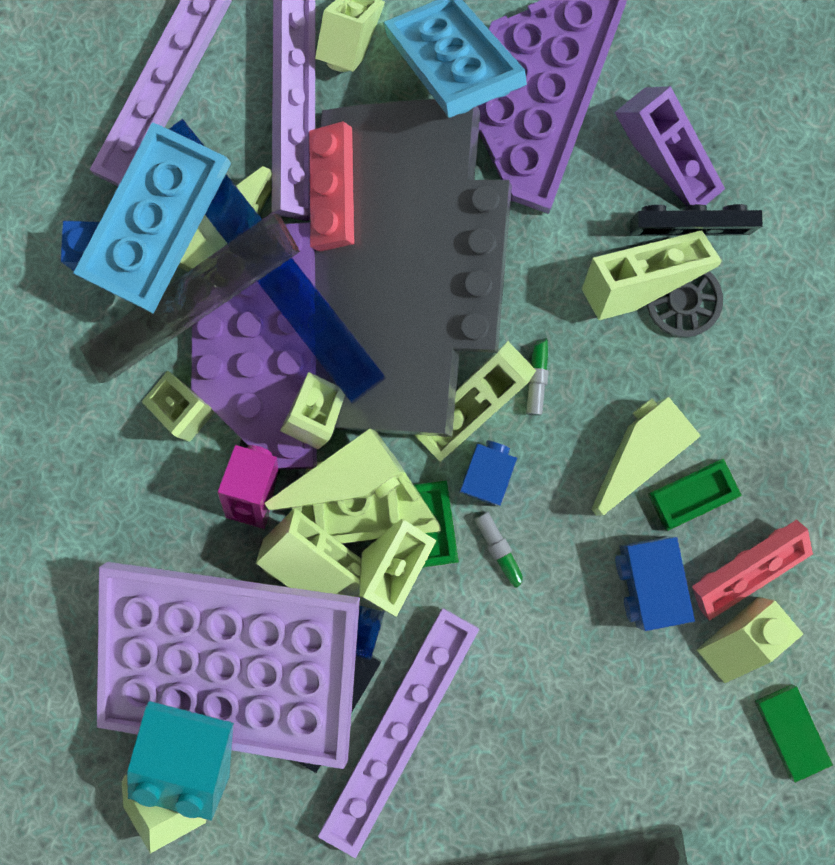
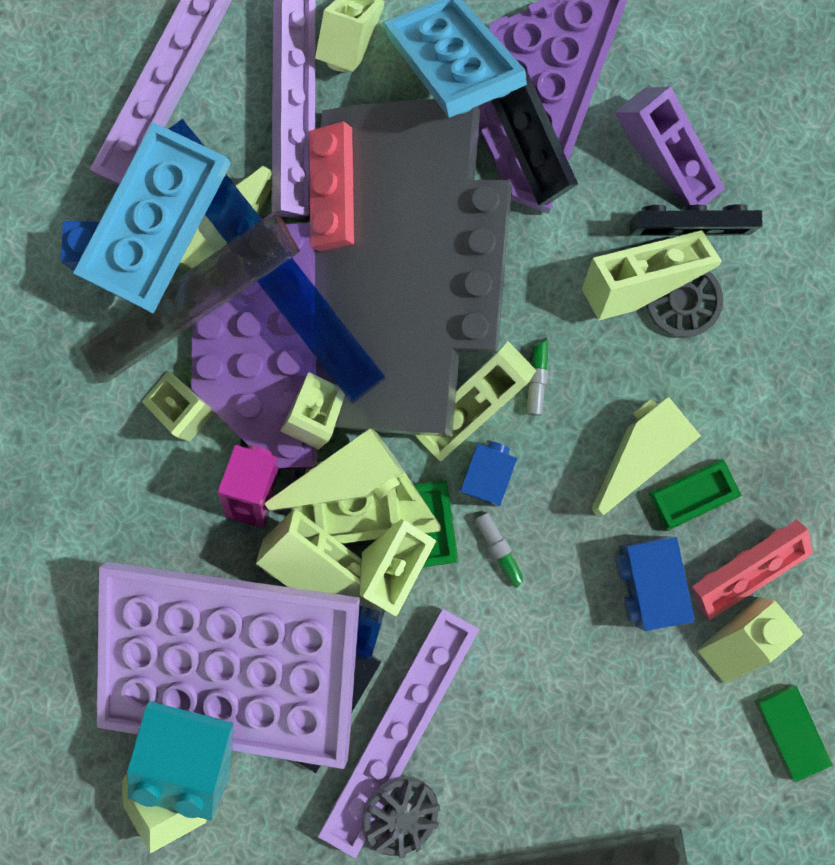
none -> dark grey wheel [362,776,440,858]
none -> black plate [491,73,578,206]

